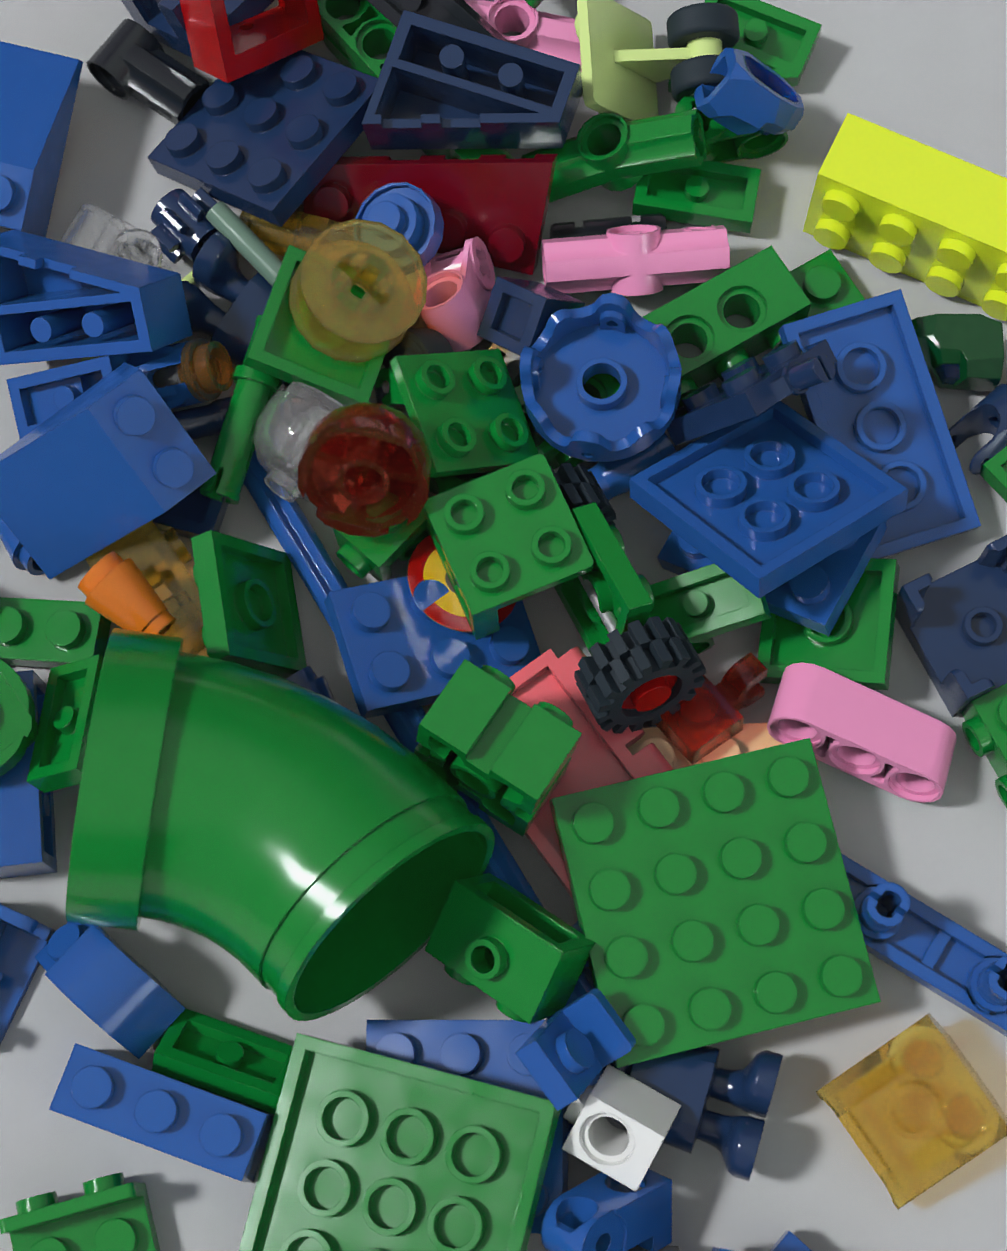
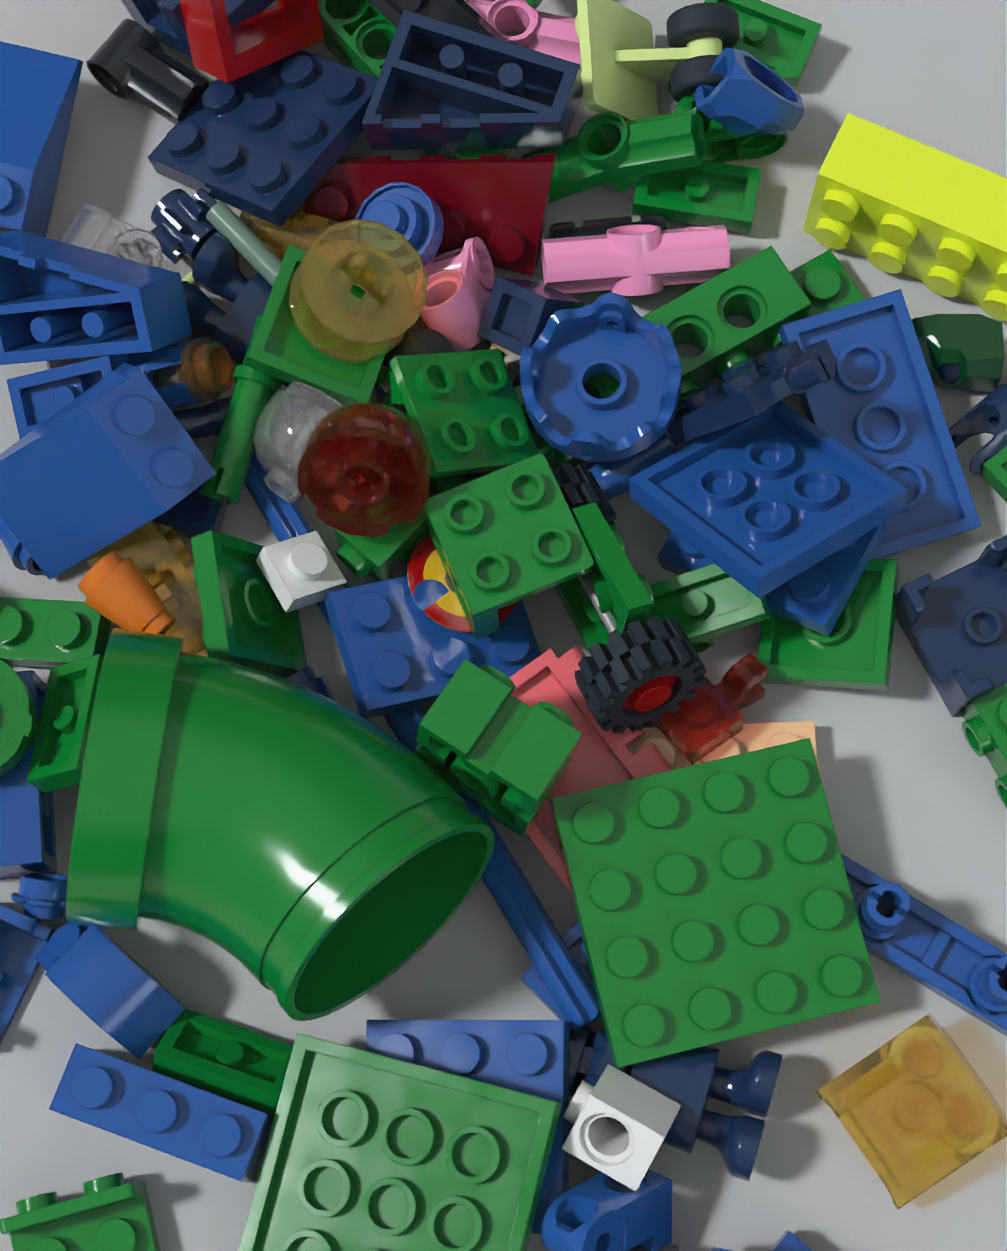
green brick [424,873,596,1024] -> none
blue bracket [515,989,636,1111] -> none
bright pink beam [767,662,957,803] -> none
none -> blue plate [11,872,68,919]
none -> white plate [256,530,347,613]

